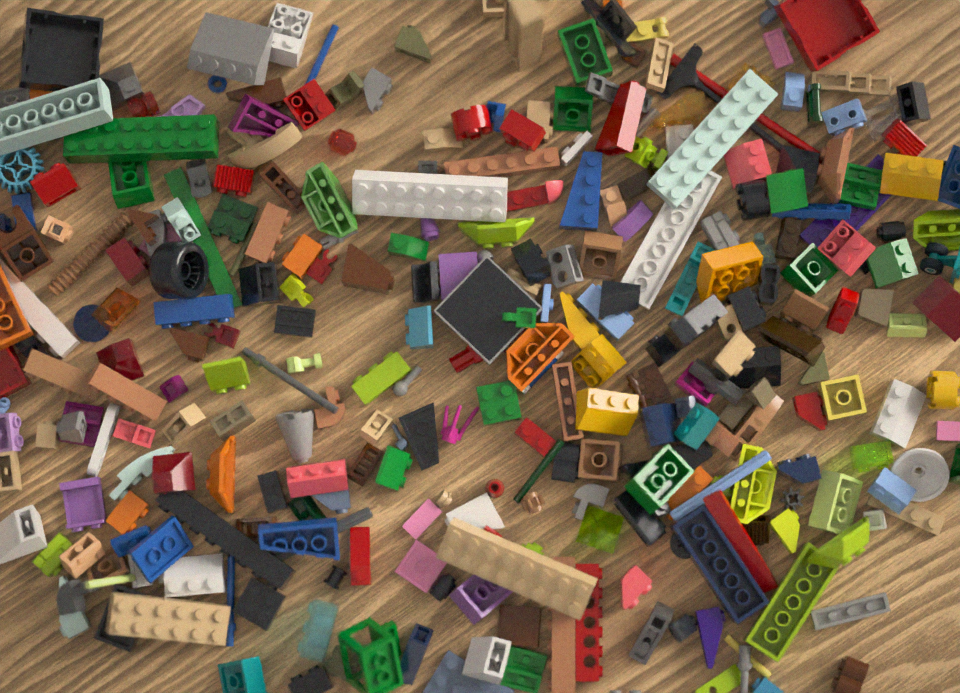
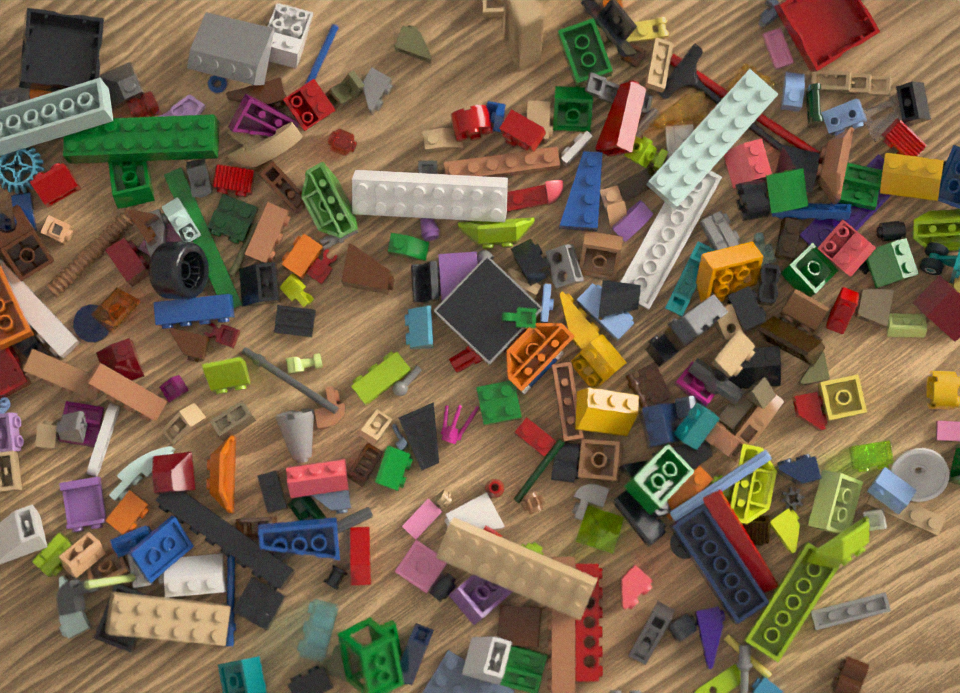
coral slope [112,418,156,448] -> none
white slope [869,379,927,449] -> none

